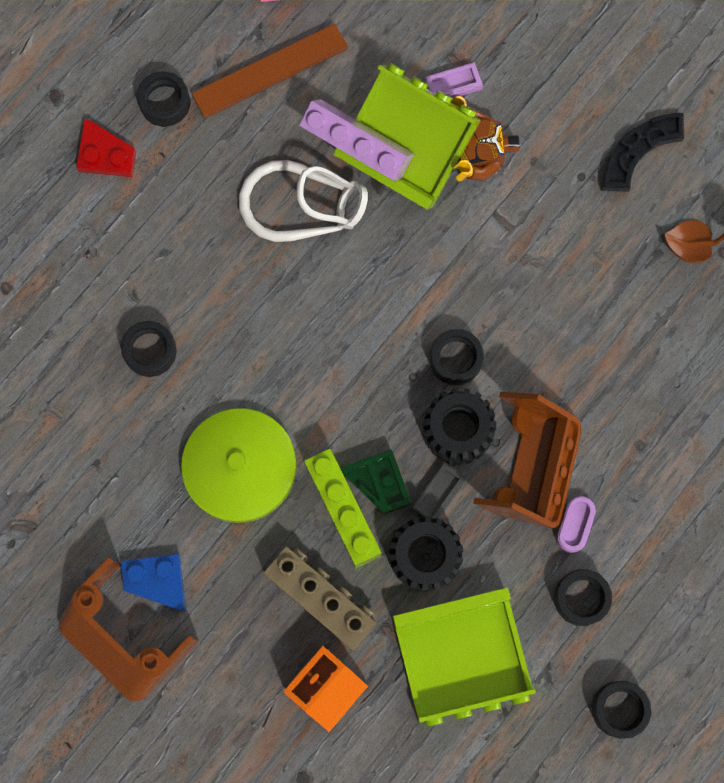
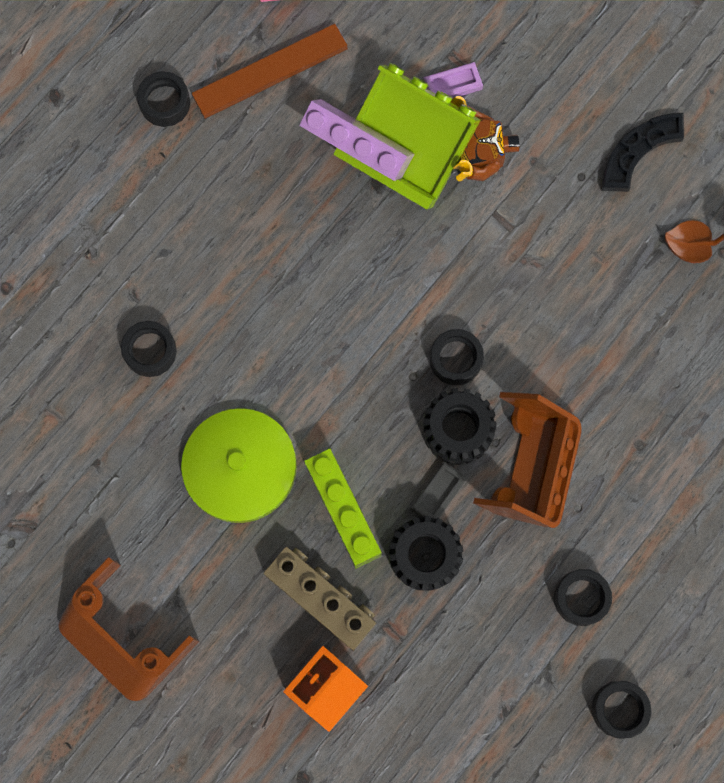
red wing [76,119,136,178] -> none
blue wing [121,554,186,611] -> none
white animal [239,160,368,242] -> none
dark green wing [340,449,411,514] -> none
lime panel [393,588,536,727] -> none
lavender tile [557,496,596,553] -> none

